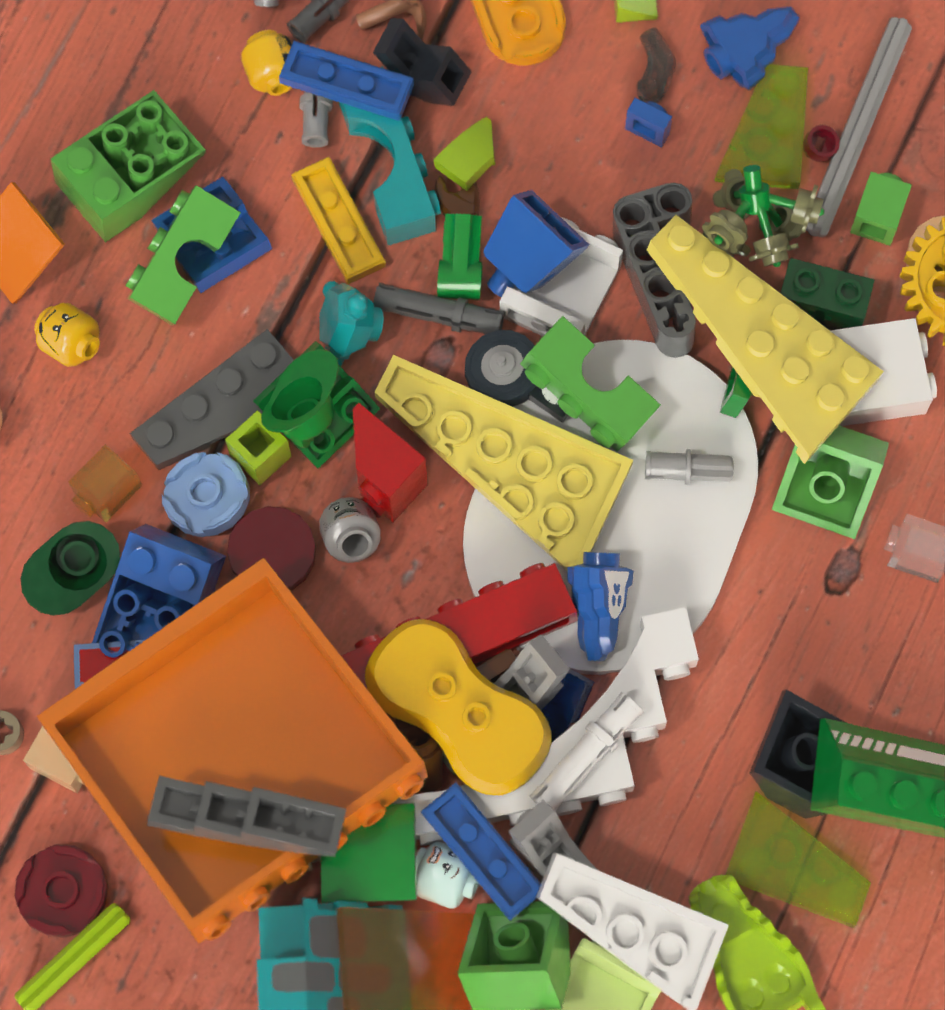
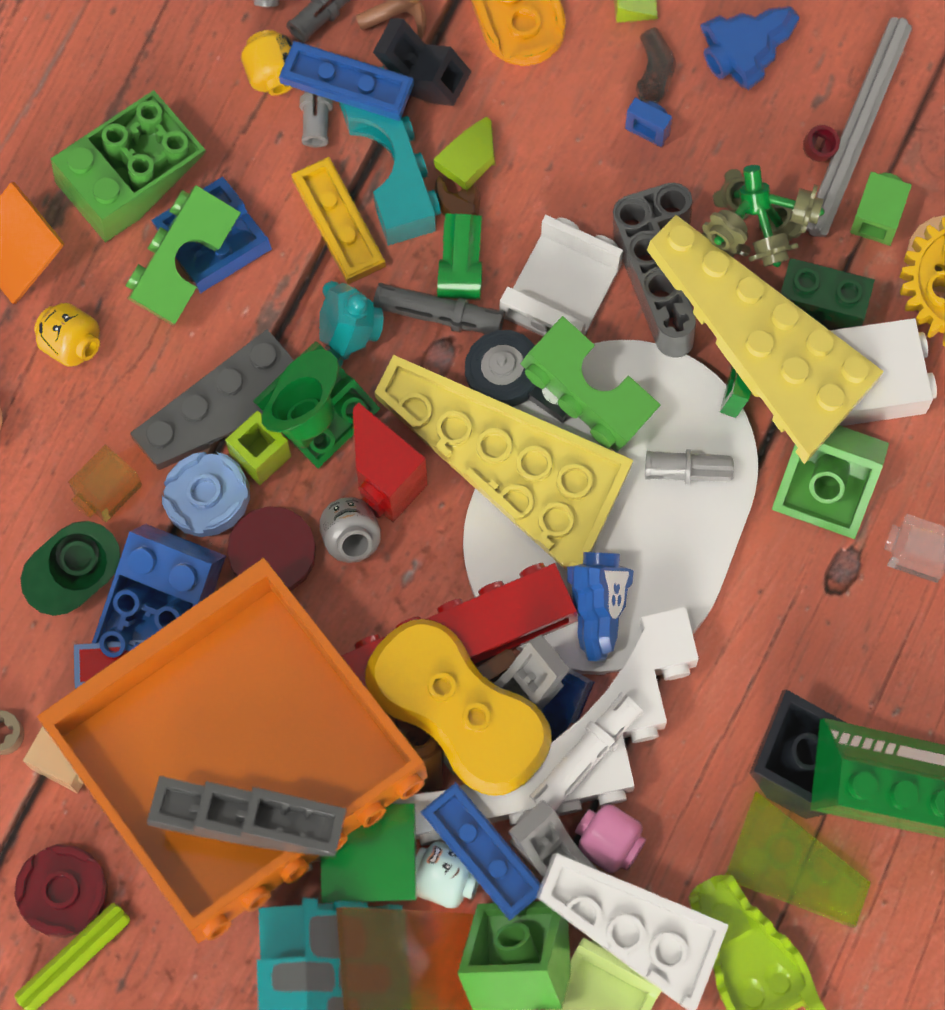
blue torso [484,190,590,297] -> none
clear neon green wing [714,64,808,189] -> none
none -> bright pink head [575,804,646,873]

